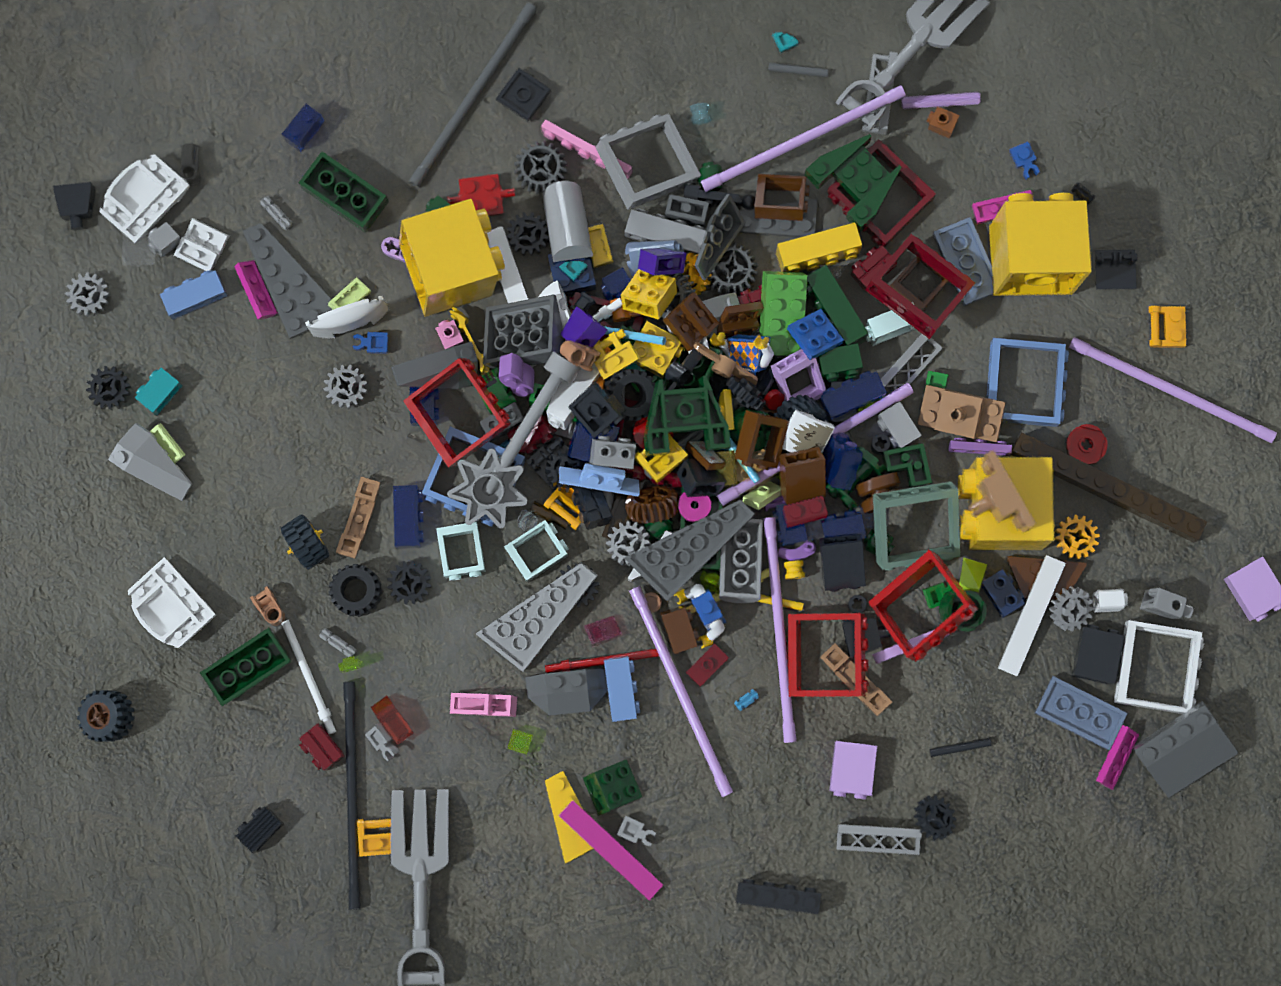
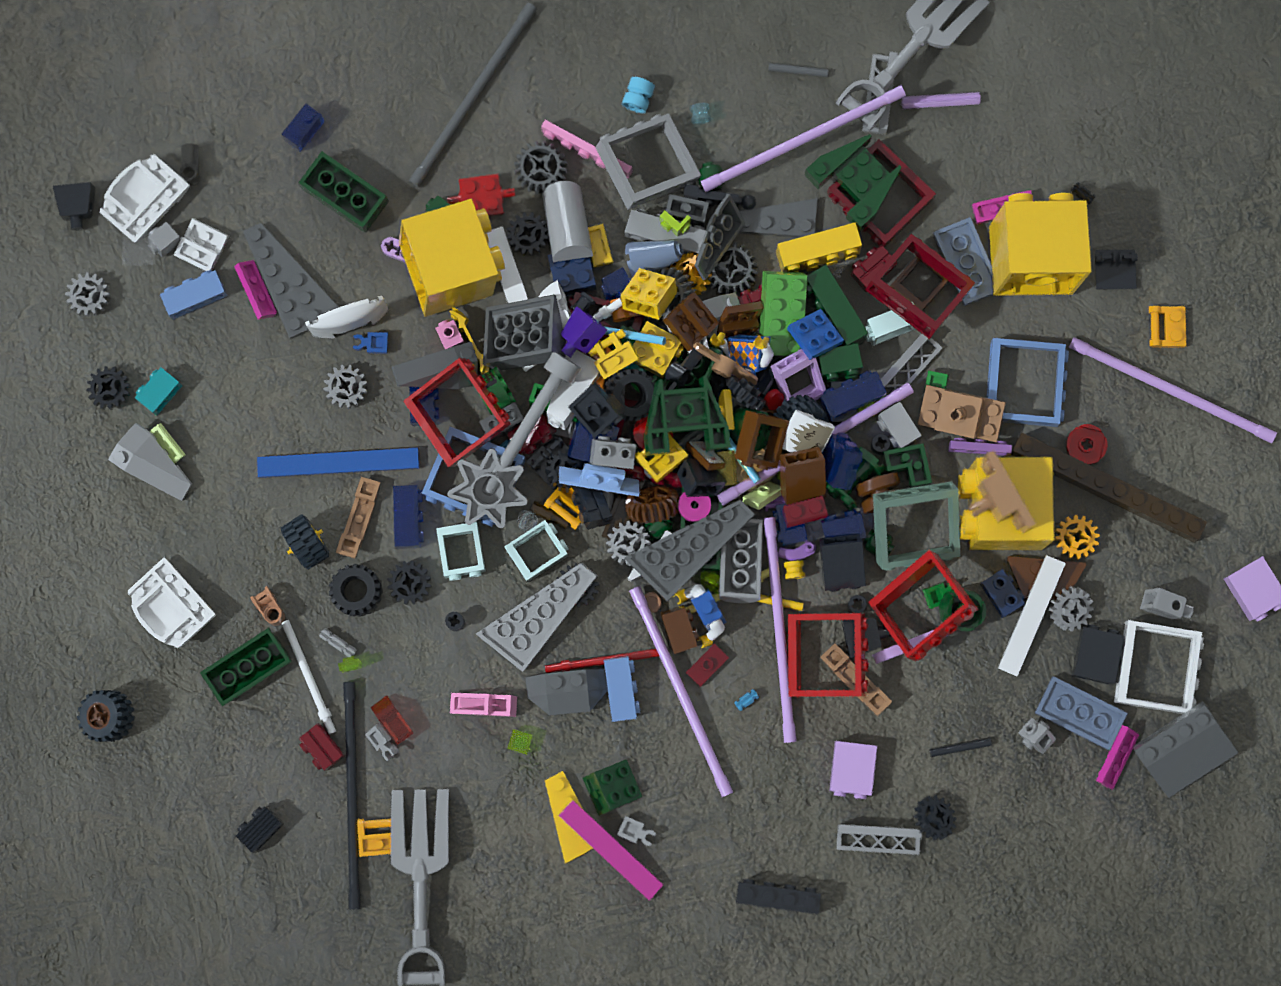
light grey axle [260,196,293,230] -> none
yellowish green plate [328,277,371,310] -> none
black plate [496,67,551,122] -> none
medium lavender brick [499,353,535,397] -> none
teal tile [559,261,588,281] -> none
nougat piece [560,340,601,372] -> none
clear pink slope [584,616,622,647] -> none
dark purple slope [638,248,686,276] -> none
reddish brown window [755,174,810,221] -> none
teal tile [772,32,799,53] -> none
dark orange brick [926,106,959,139] -> none
lime slope [959,557,987,592] -> none
blue plate [1009,142,1039,180] -> none
white brick [1092,589,1128,613] -> none
none -> blue tile [257,448,420,478]
none -> black bush [445,611,465,631]
none -> medium azure wheel [622,77,655,113]
none -> lime bracket [659,211,691,237]
none -> light grey brick [1019,718,1056,754]

